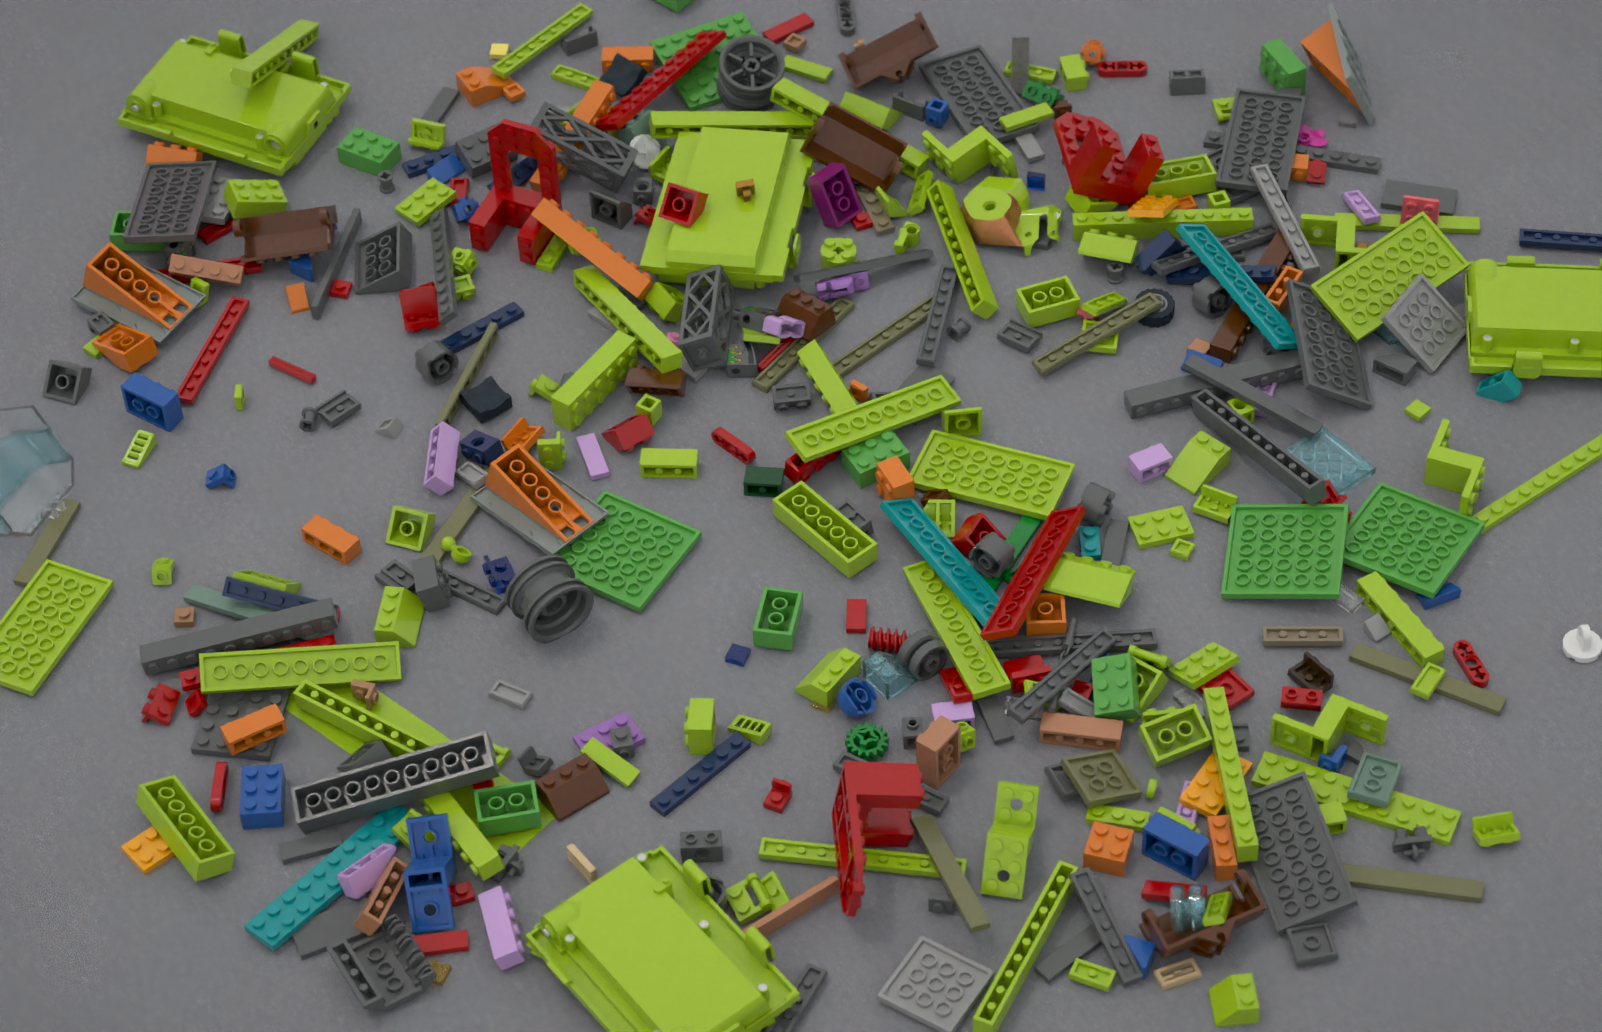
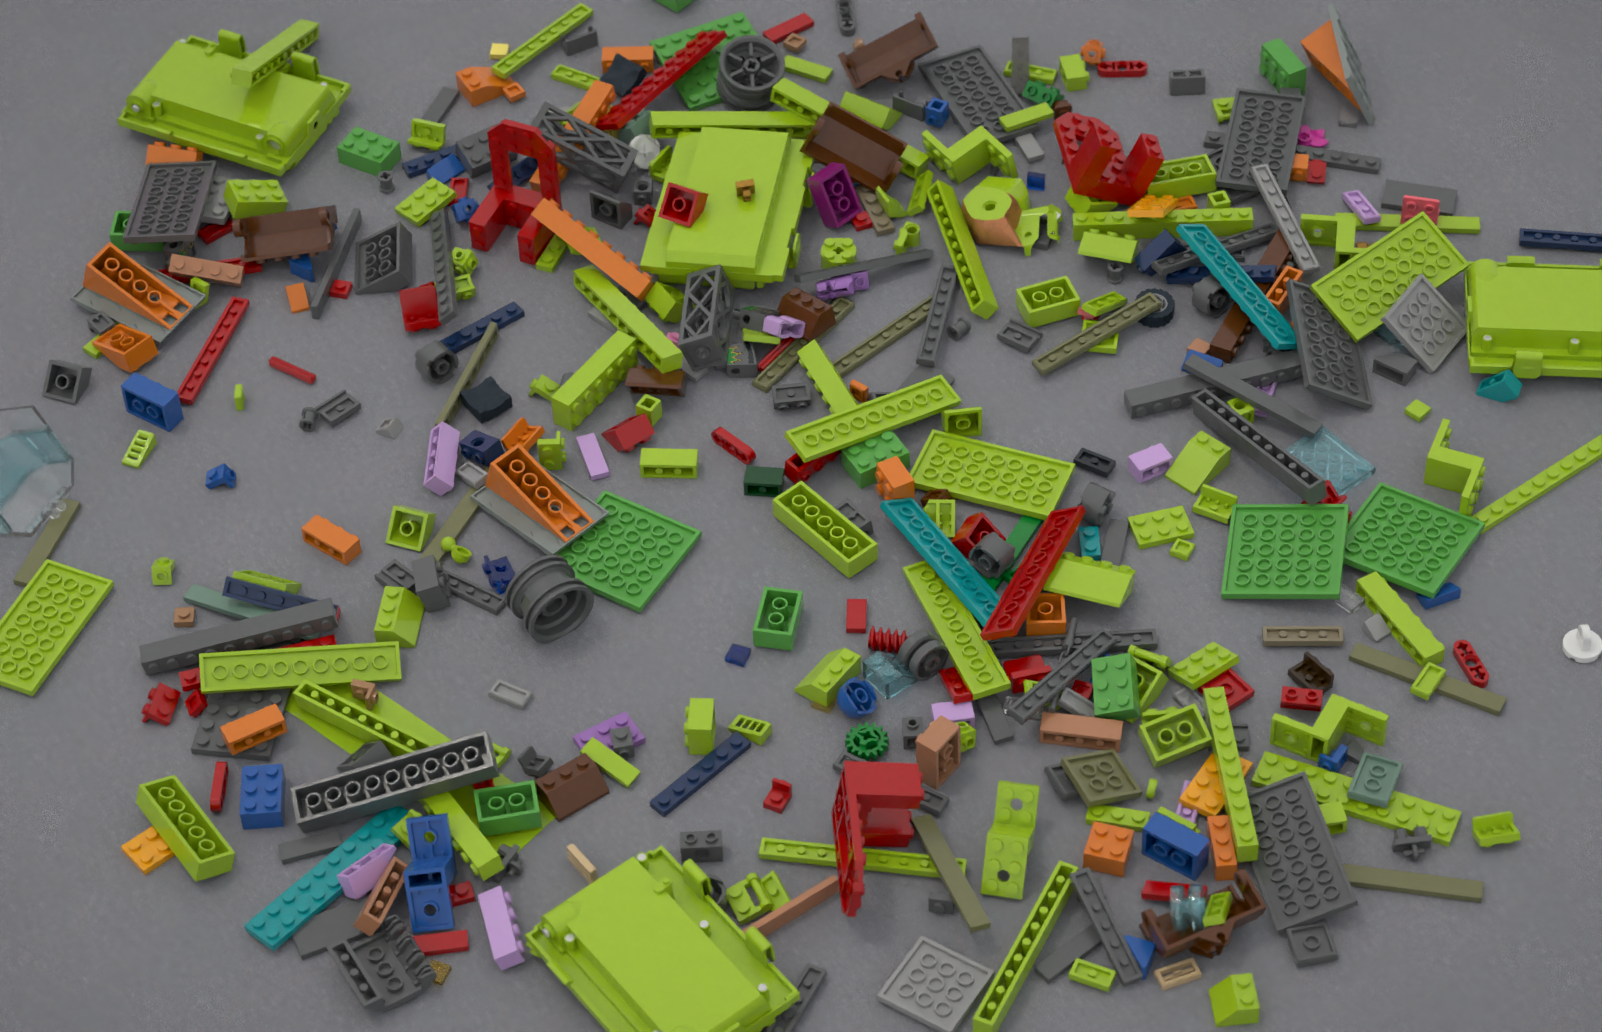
none -> black plate [1073,448,1116,478]

